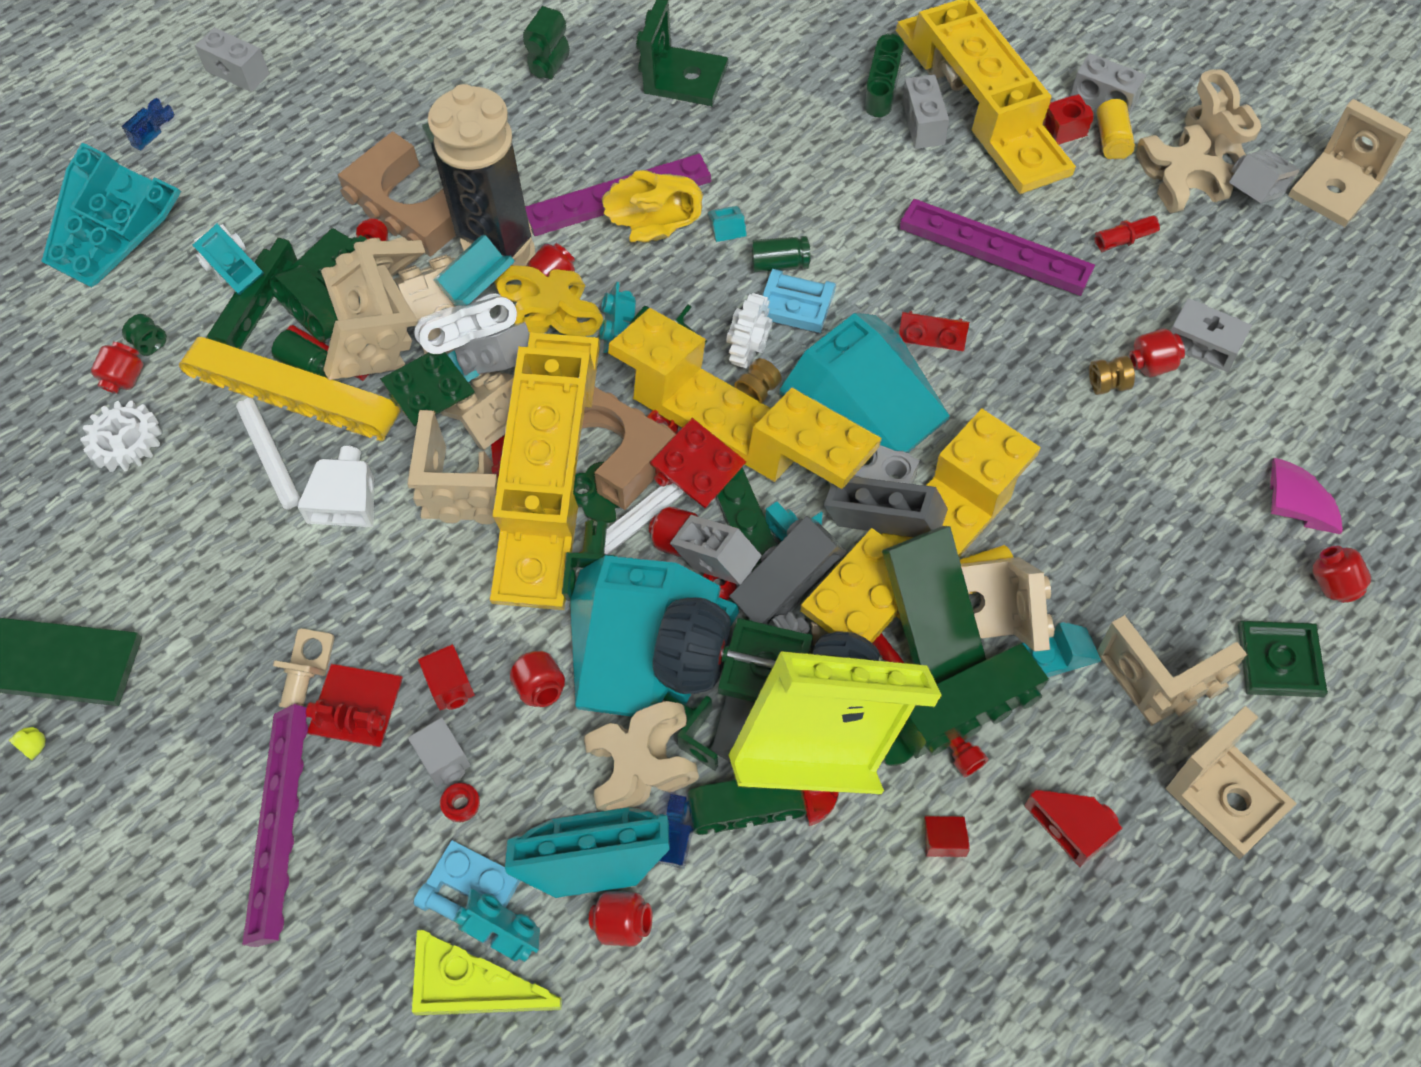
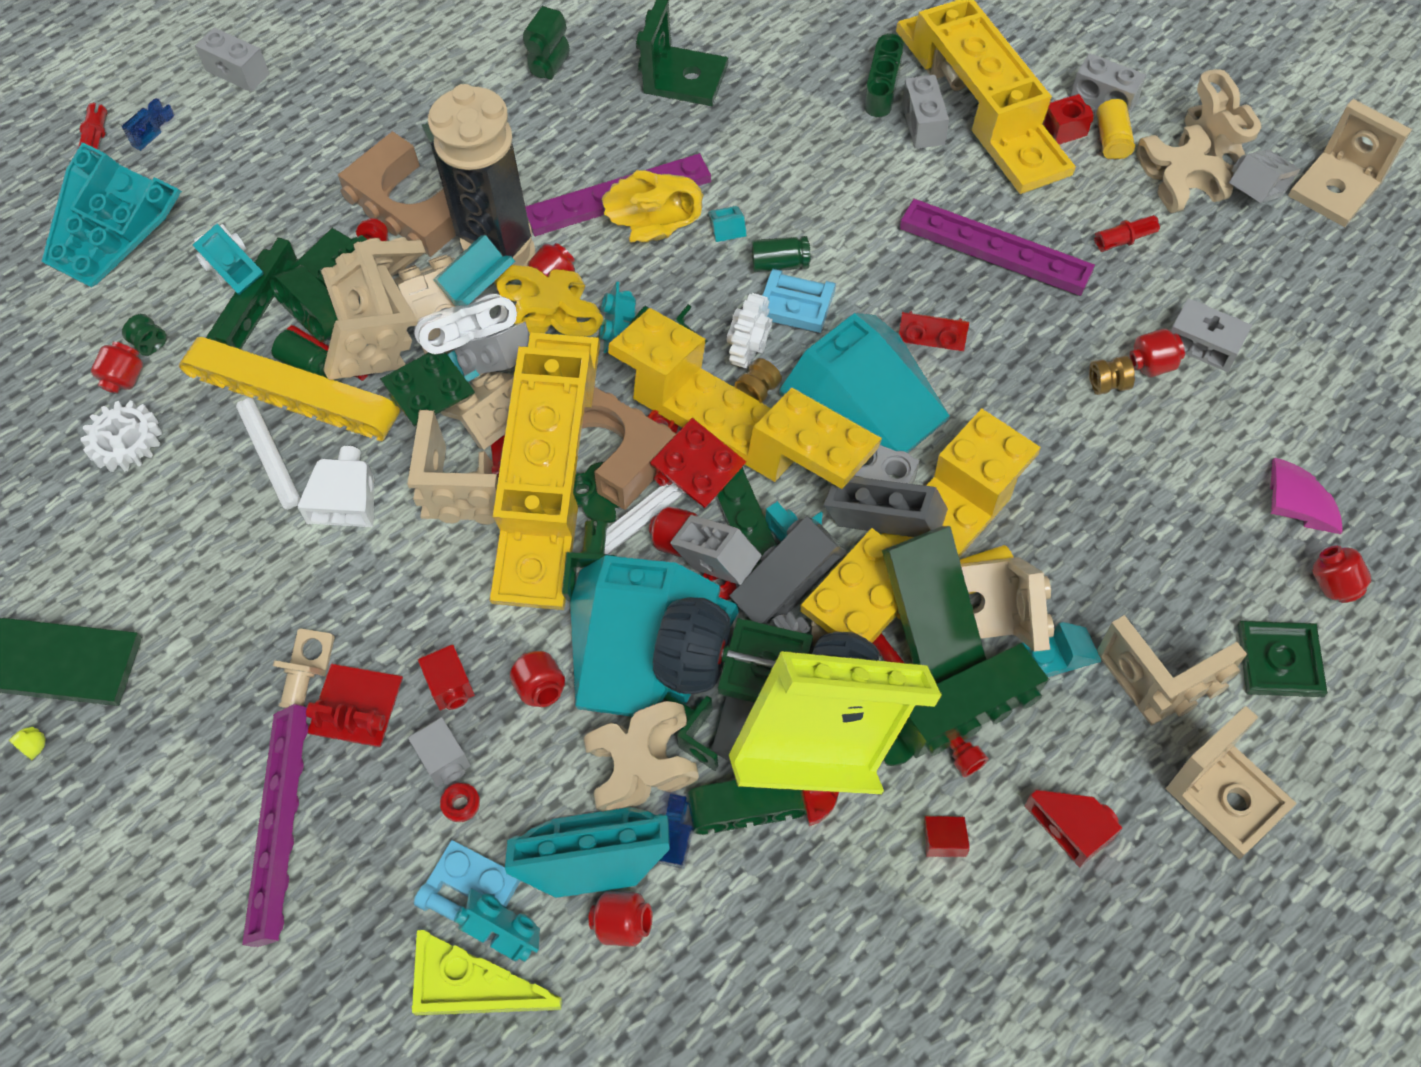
none -> red axle [78,103,108,150]

